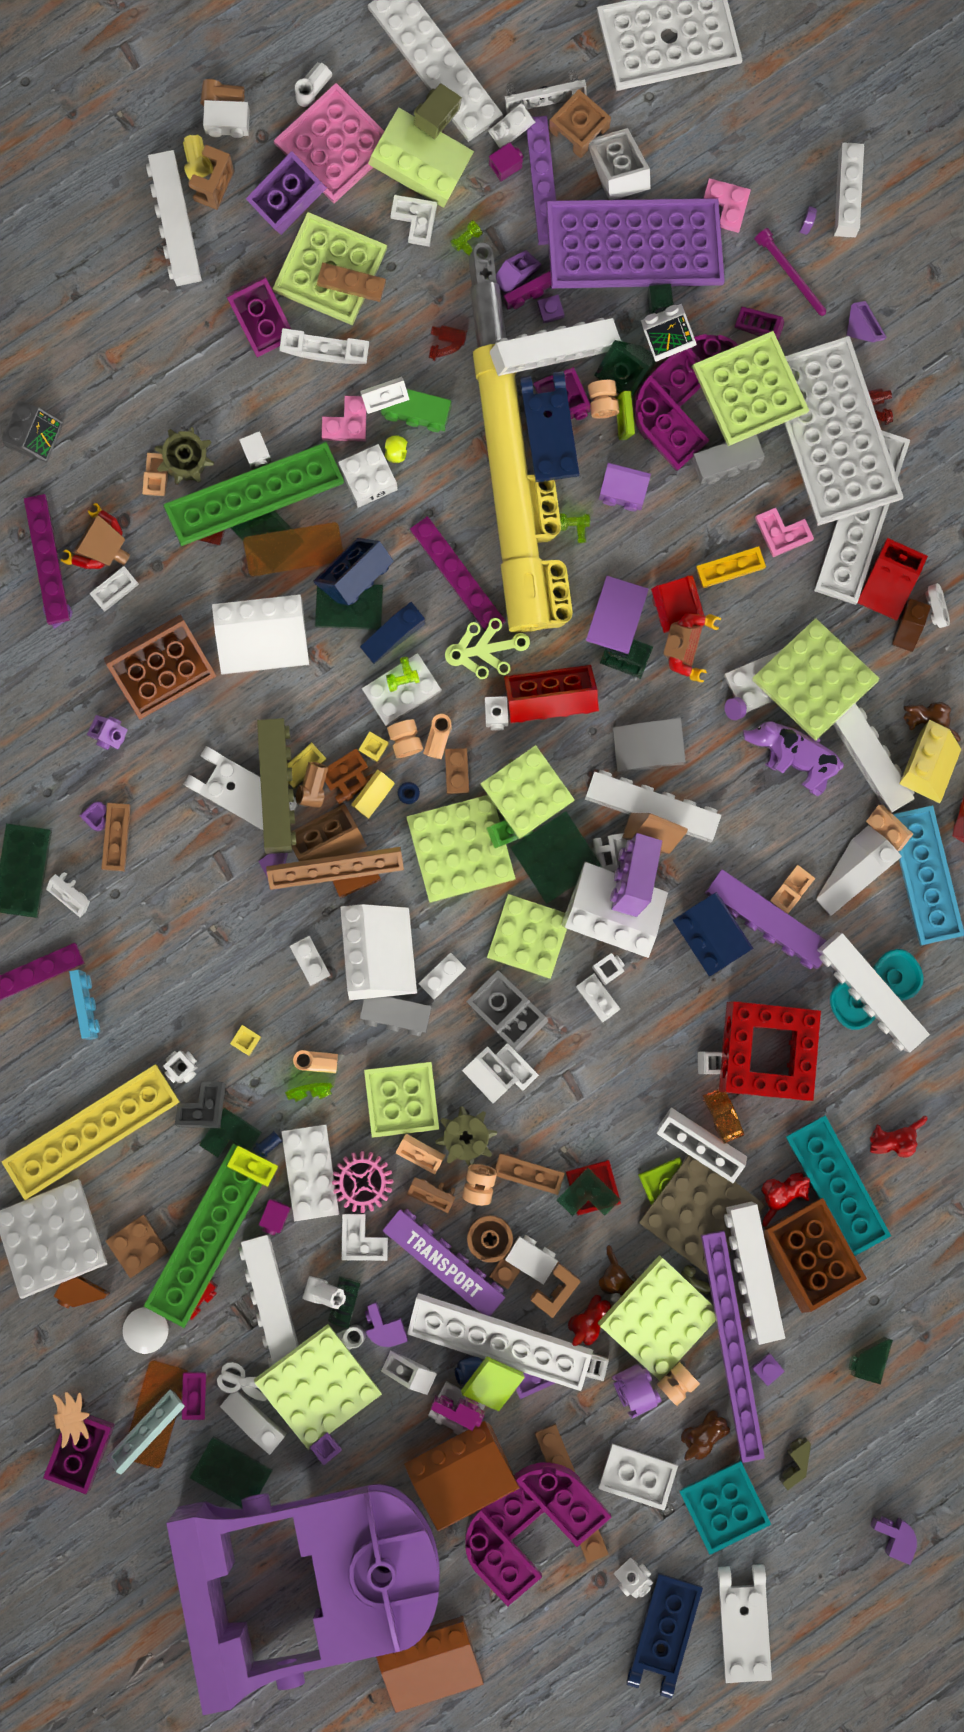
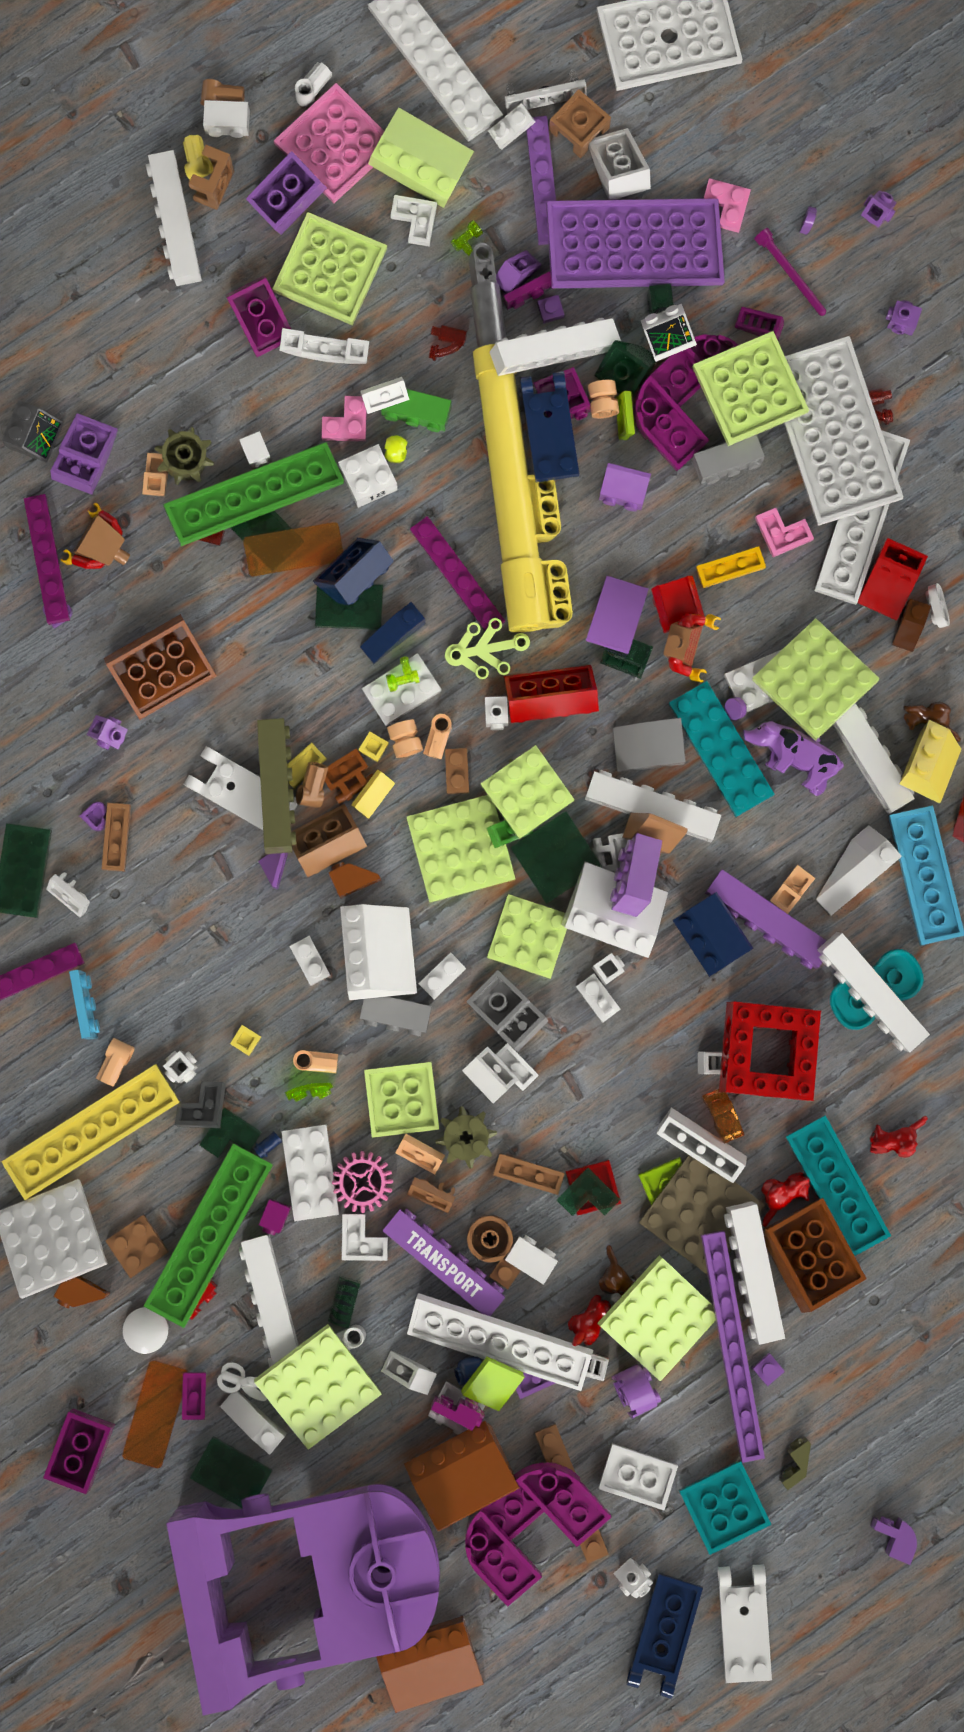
light nougat piece [53,1392,90,1448] -> none
white plate [89,566,139,612] -> none
light aqua plate [106,1390,185,1474] -> none
white slope [212,595,309,675] -> none
neon yellow plate [227,1146,278,1187] -> none
medium nougat plate [266,847,404,890] -> none
white piece [302,1276,346,1309] -> none
medium lavender plate [310,1432,342,1465] -> none
medium nougat plate [317,263,386,302] -> none
medium lavender brick [365,1301,408,1347] -> none
dark blue plate [398,782,420,804] -> none
olive brick [414,83,462,139] -> none
light nougat wheel [462,1164,497,1206] -> none
magenta brick [489,142,523,182] -> none
medium nougat panel [530,1262,581,1318] -> none
clear neon green piece [559,513,590,544] -> none
light nougat wheel [657,1362,700,1406] -> none
olive arm [681,1265,710,1294] -> none
reddish brown animal [681,1410,730,1461] -> none
white brick [834,143,864,237] -> none
medium lavender slope [847,301,887,342] -> none
clear green slope [849,1336,893,1385] -> none
light nougat plate [866,804,913,851] -> none
none -> medium lavender slope [50,413,118,495]
none -> light nougat piece [96,1038,135,1087]
none -> teal plate [668,681,775,817]
none -> medium lavender brick [861,190,897,227]
none -> medium lavender brick [886,300,922,336]

